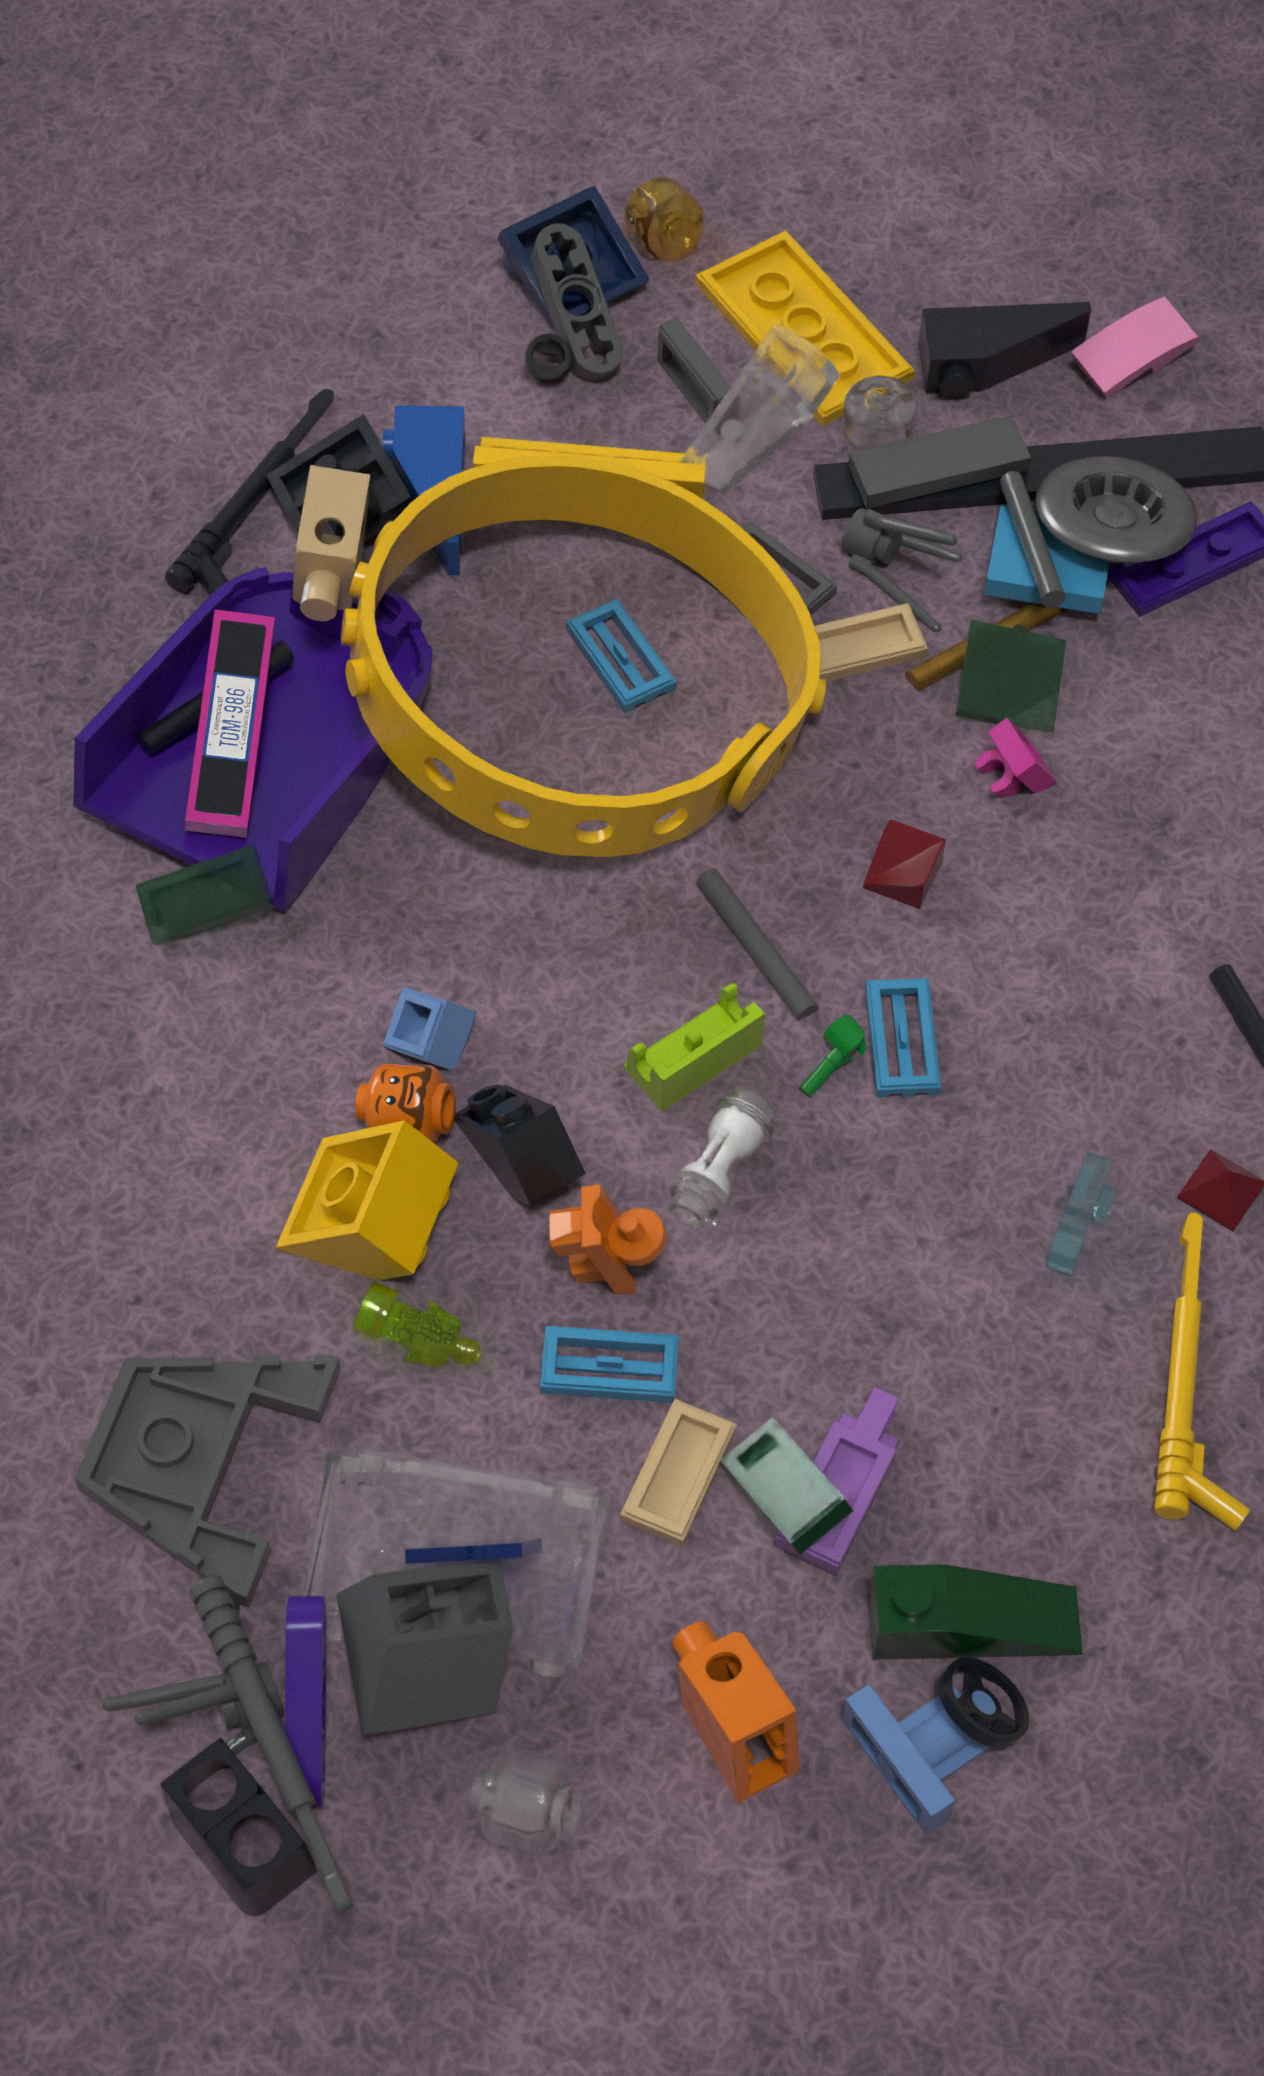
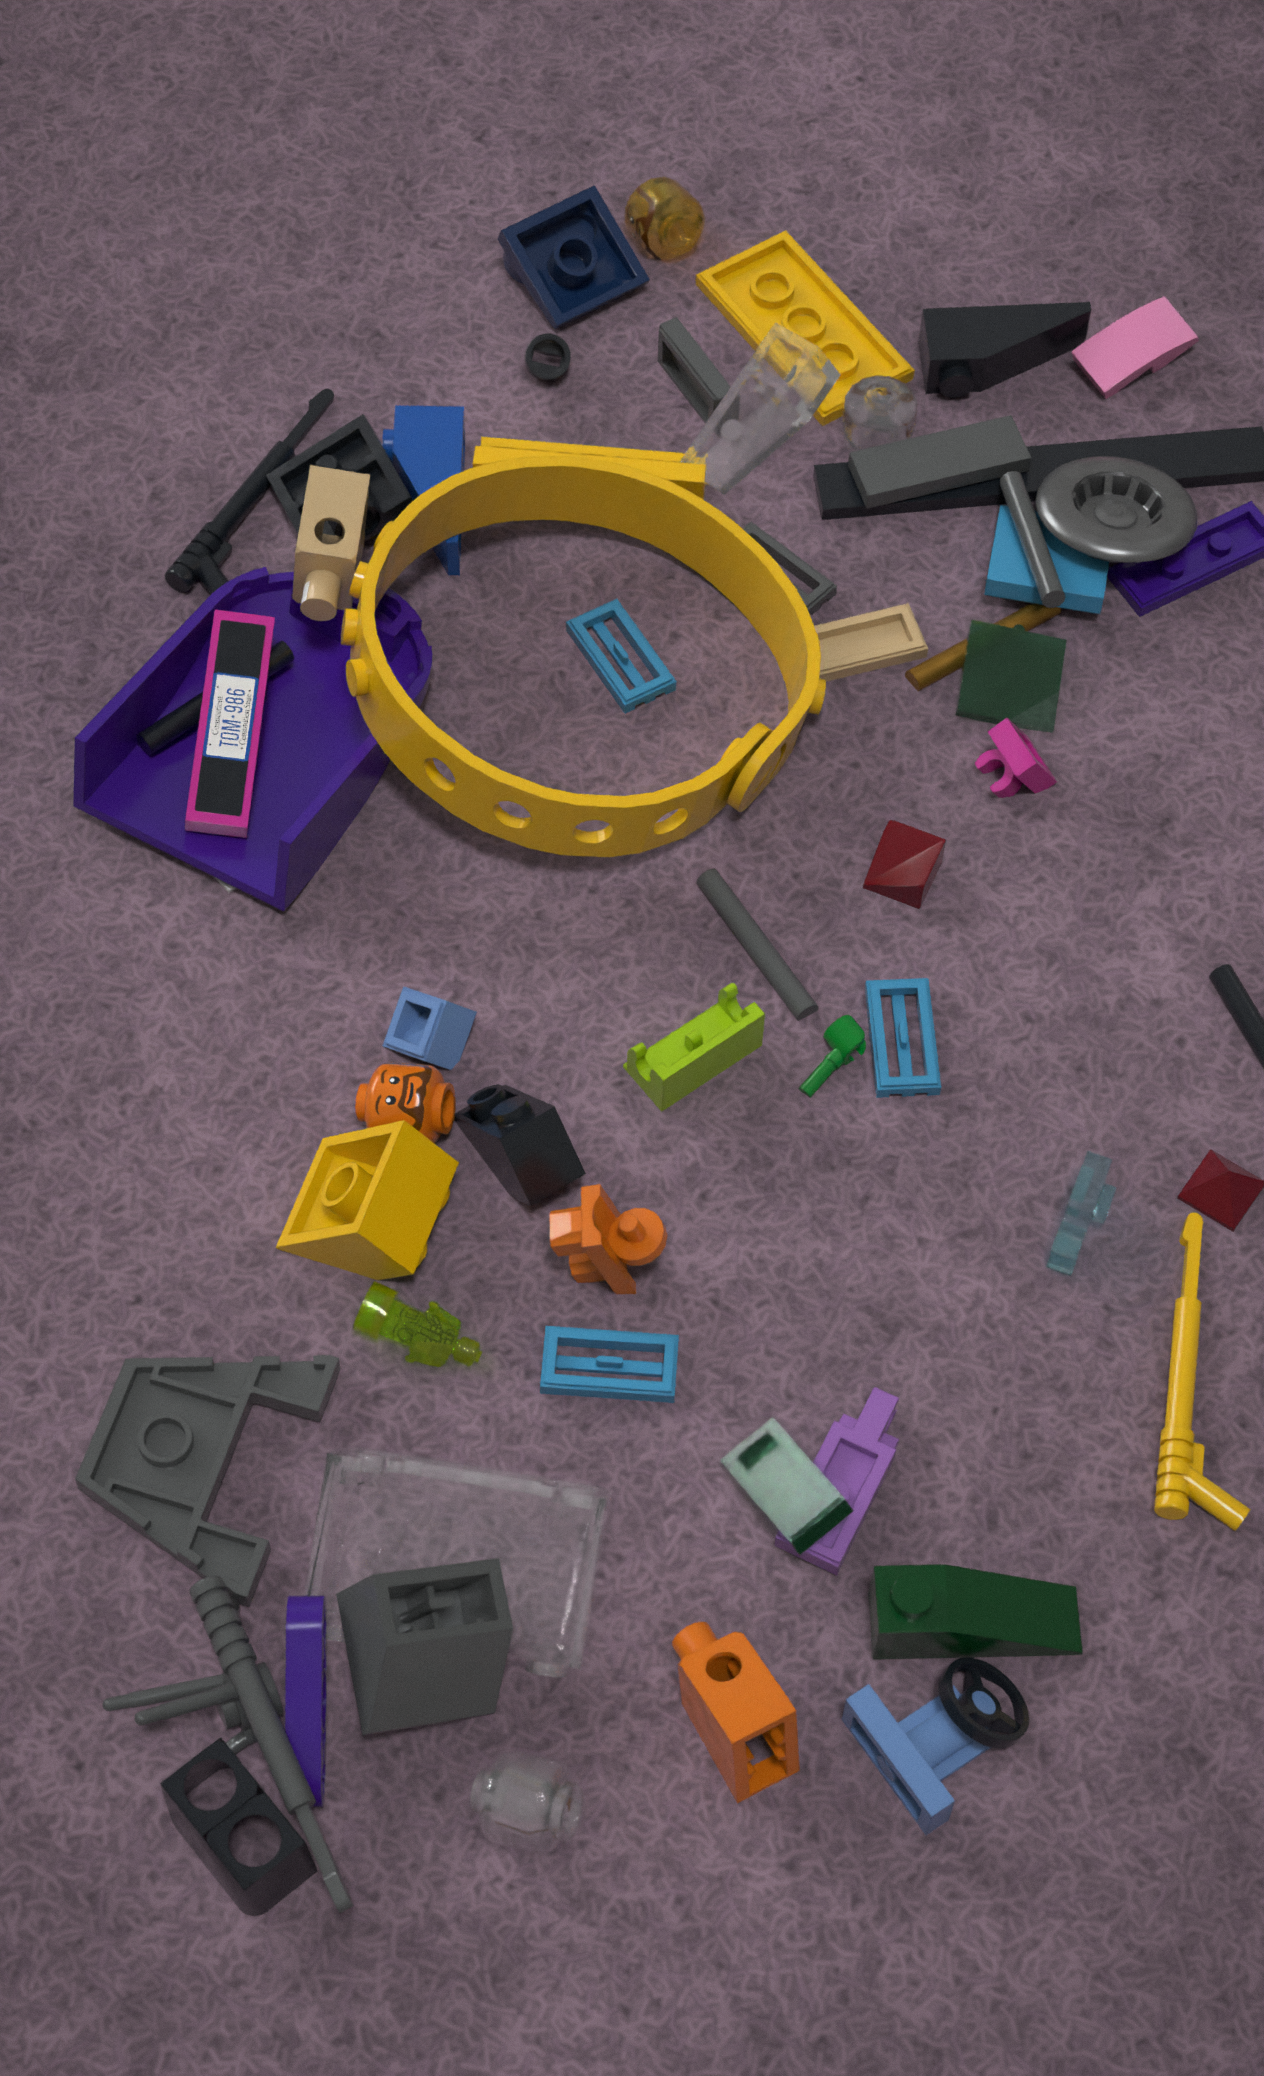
clear green tile [135,845,274,945] -> none
clear blue piece [405,1538,542,1564] -> none
dark grey beam [530,224,623,382] -> none
tan tile [620,1399,737,1547] -> none
clear piece [664,1088,776,1228] -> none
dark grey plant [841,508,962,633] -> none

